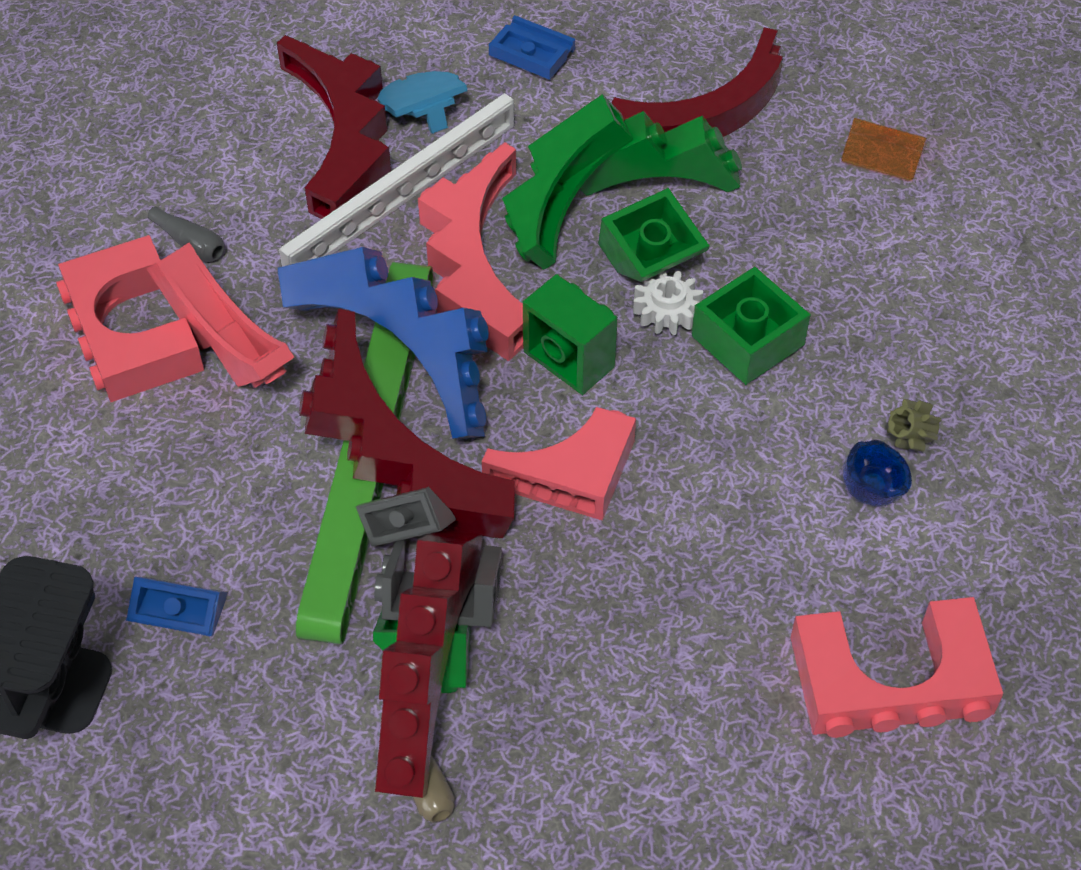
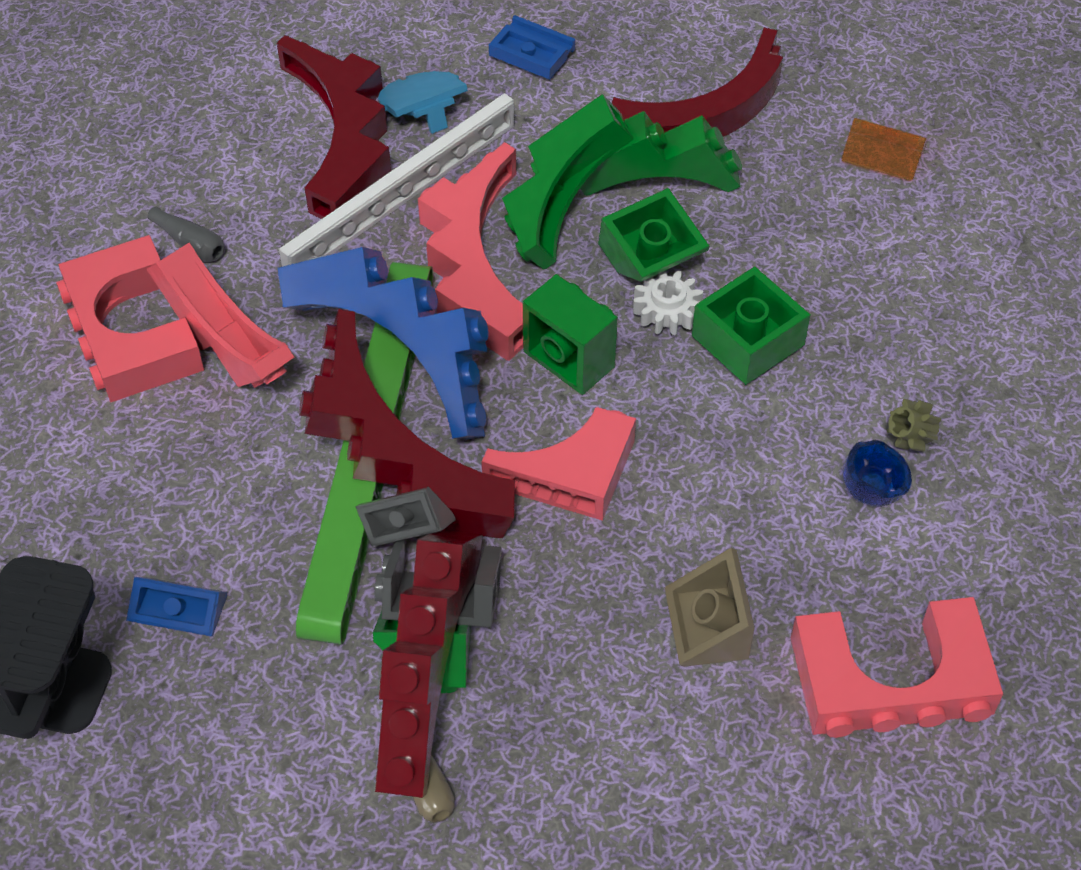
none -> dark tan slope [664,548,755,667]

